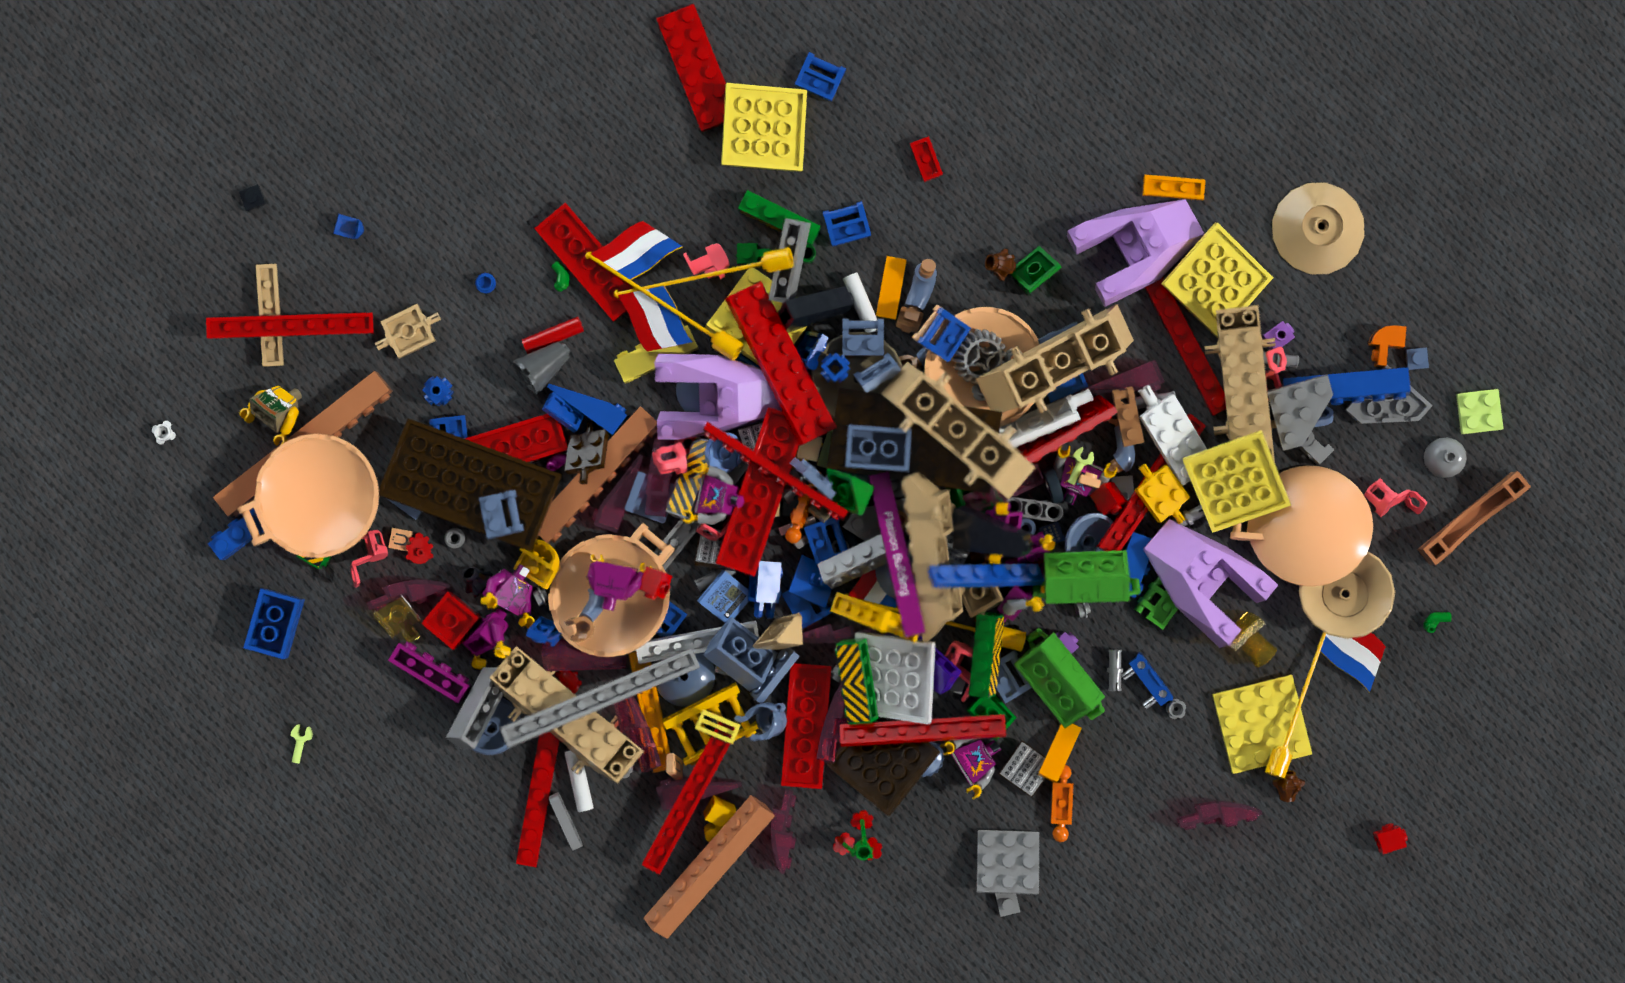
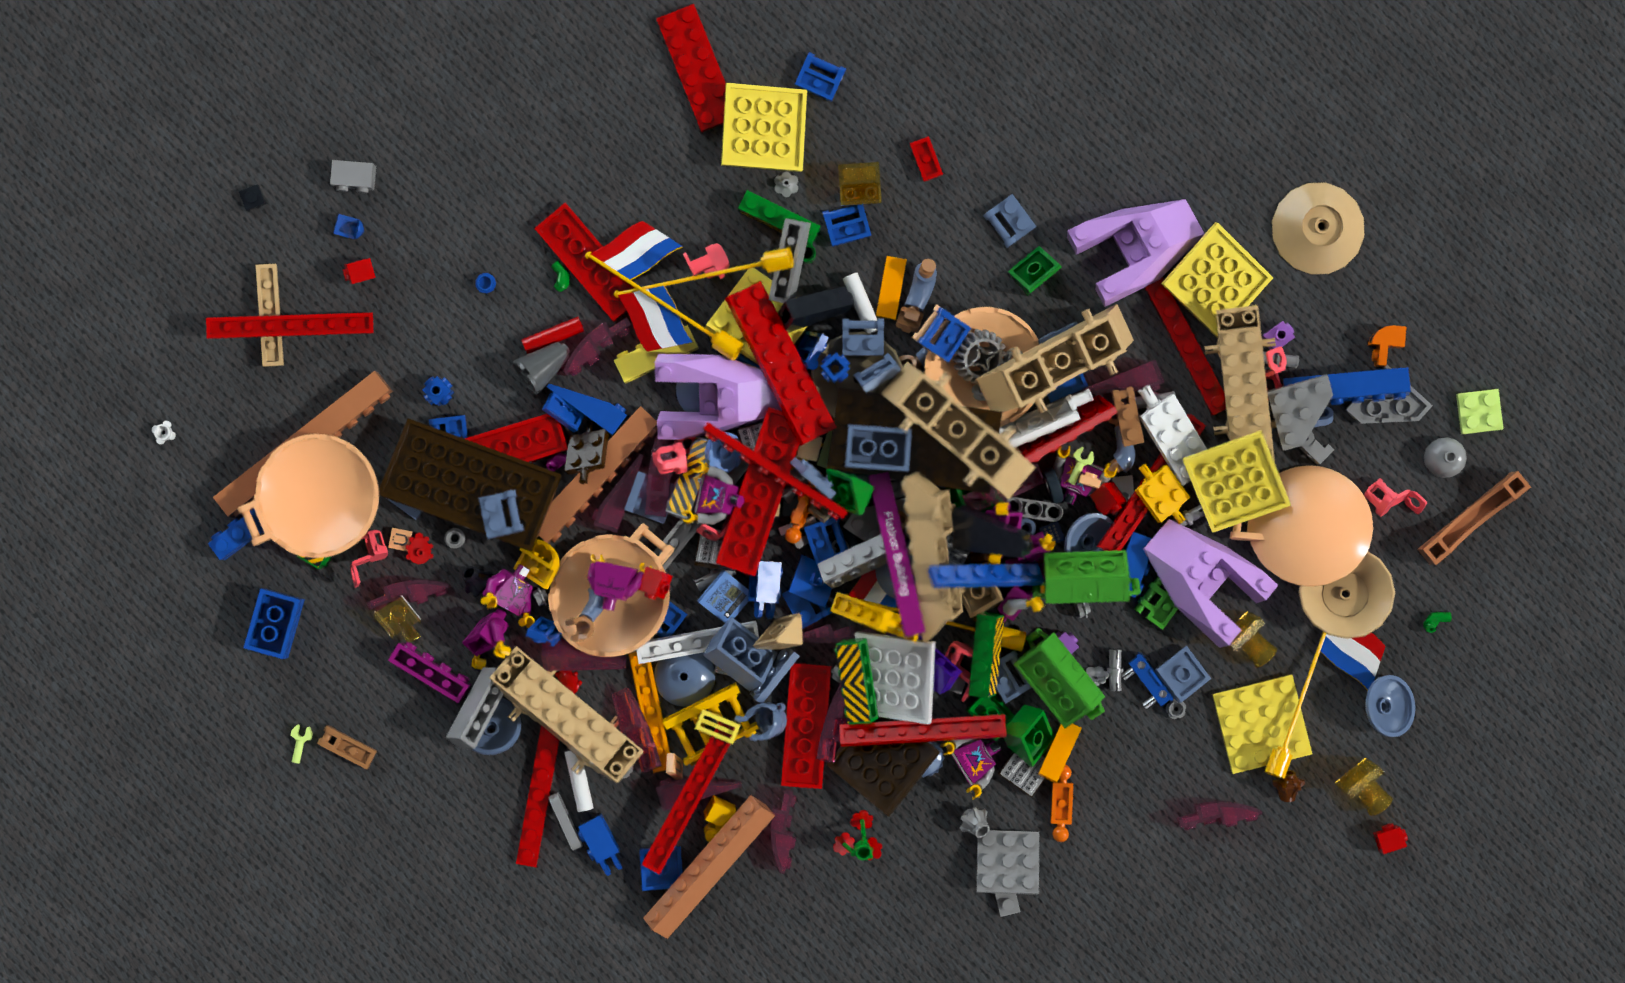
torso [240,386,302,446] -> none
tan plate [375,304,441,359] -> none
red container [421,591,482,650] -> none
light grey plate [500,648,700,748] -> none
green plate [737,243,772,264] -> none
reddish brown rock [985,249,1016,281] -> none
light orange tile [1142,175,1205,201] -> none
sand blue plate [1405,348,1429,370] -> none
none -> medium nougat plate [317,725,377,769]
none -> light grey brick [330,160,376,193]
none -> red brick [342,258,376,284]
none -> clear pink slope [564,318,632,377]
none -> blue hinge [577,814,622,876]
none -> blue plate [639,846,682,891]
none -> light grey plant [774,172,798,197]
none -> clear yellow slope [838,162,882,206]
none -> light grey rock [960,807,990,838]
none -> sand blue plate [983,194,1036,248]
none -> green slope [1004,704,1055,767]
none -> light grey plant [1086,666,1109,686]
none -> sand blue plate [1154,646,1211,704]
none -> clear yellow plant [1335,758,1393,816]
none -> sand blue dish [1365,675,1415,737]

